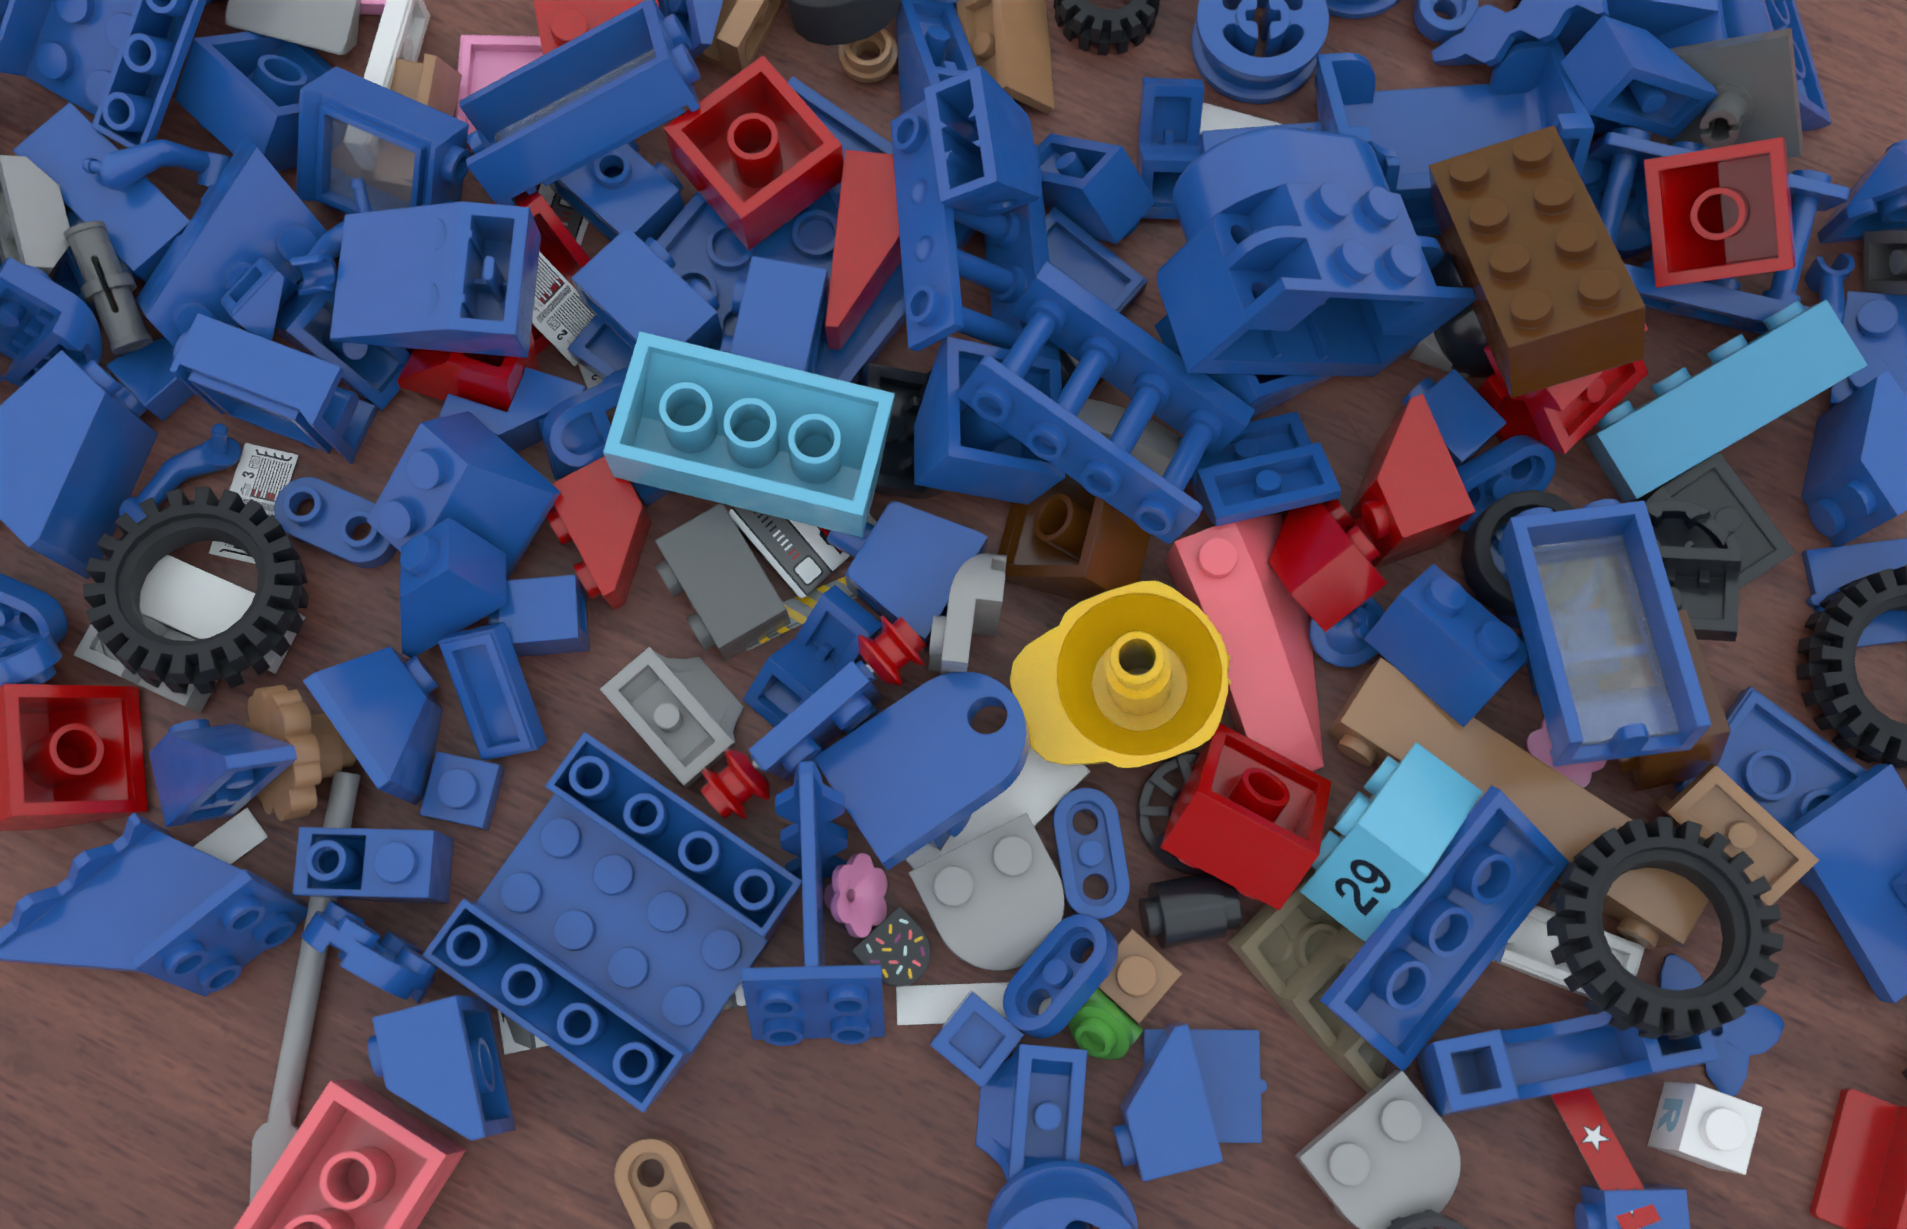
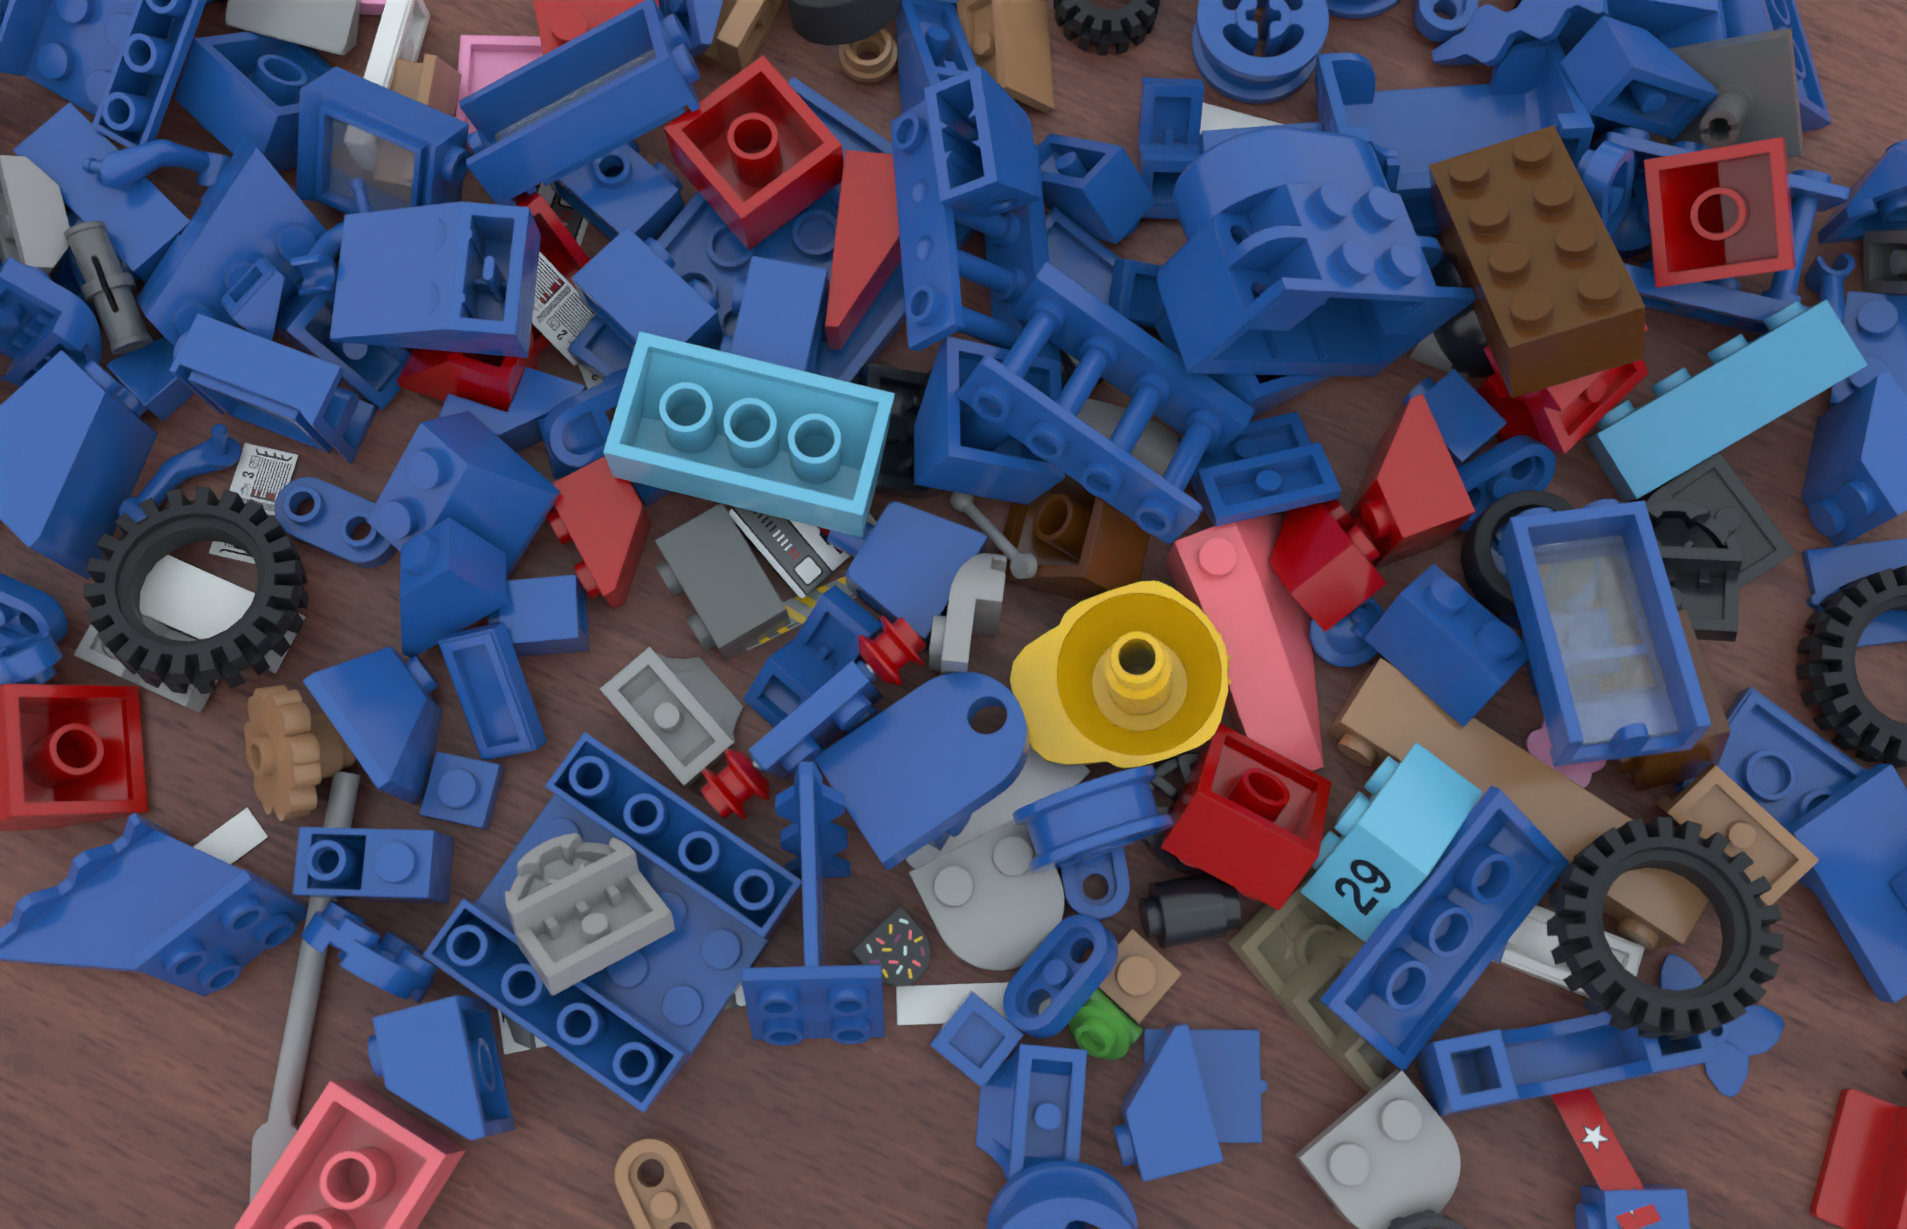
blue slope [149,719,297,827] -> none
bright pink plant [824,853,888,938] -> none
white brick [1648,1082,1763,1175] -> none
none -> light grey slope [505,833,675,996]
none -> light grey hinge [950,492,1037,579]
none -> blue wheel [1012,766,1174,873]
none -> blue tile [1108,259,1167,329]
none -> blue plate [1576,141,1634,241]

